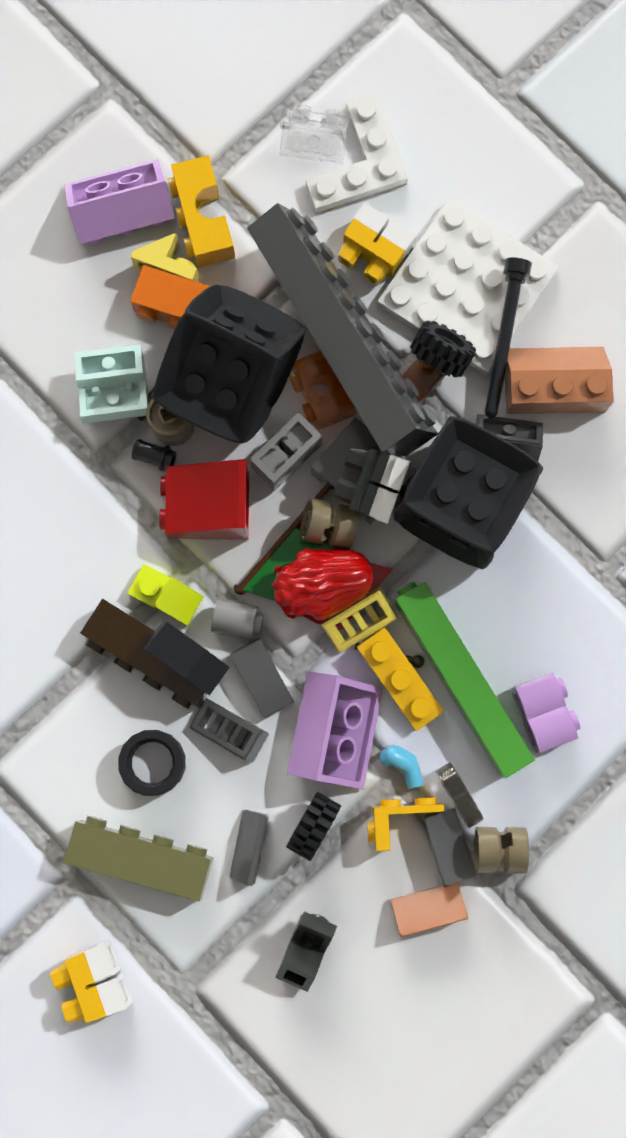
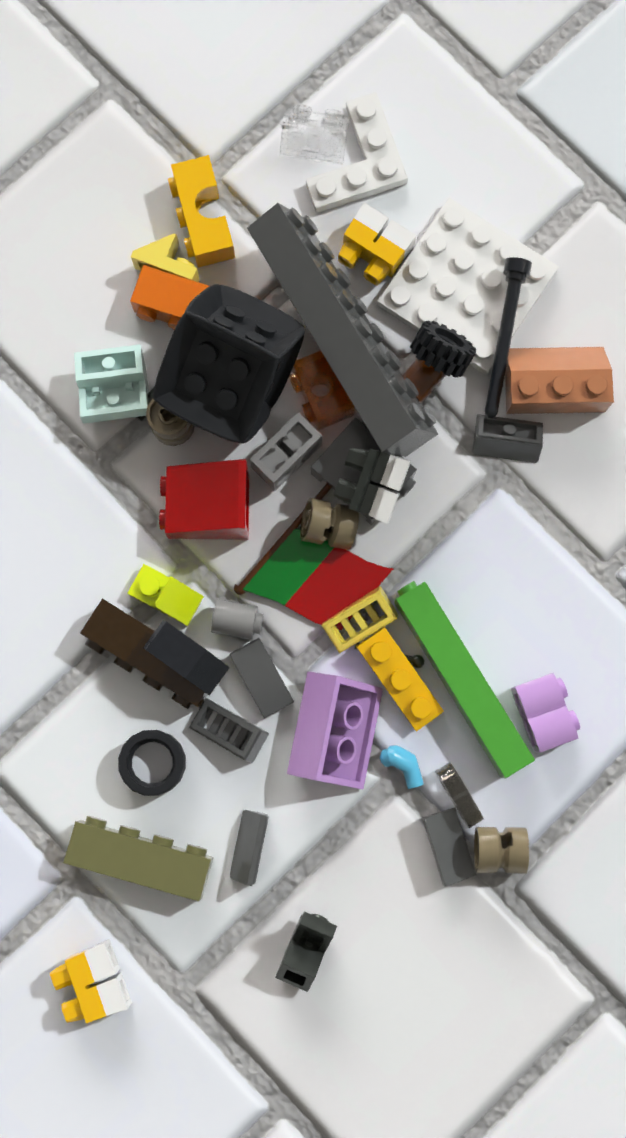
lavender slope [65,159,175,244] -> none
black pin [131,439,177,472] -> none
red hair [272,548,374,621] -> none
black tyre [286,792,342,861] -> none
yellow bracket [367,797,444,851] -> none
slope [390,883,469,937] -> none
black piece [394,416,543,569] -> none

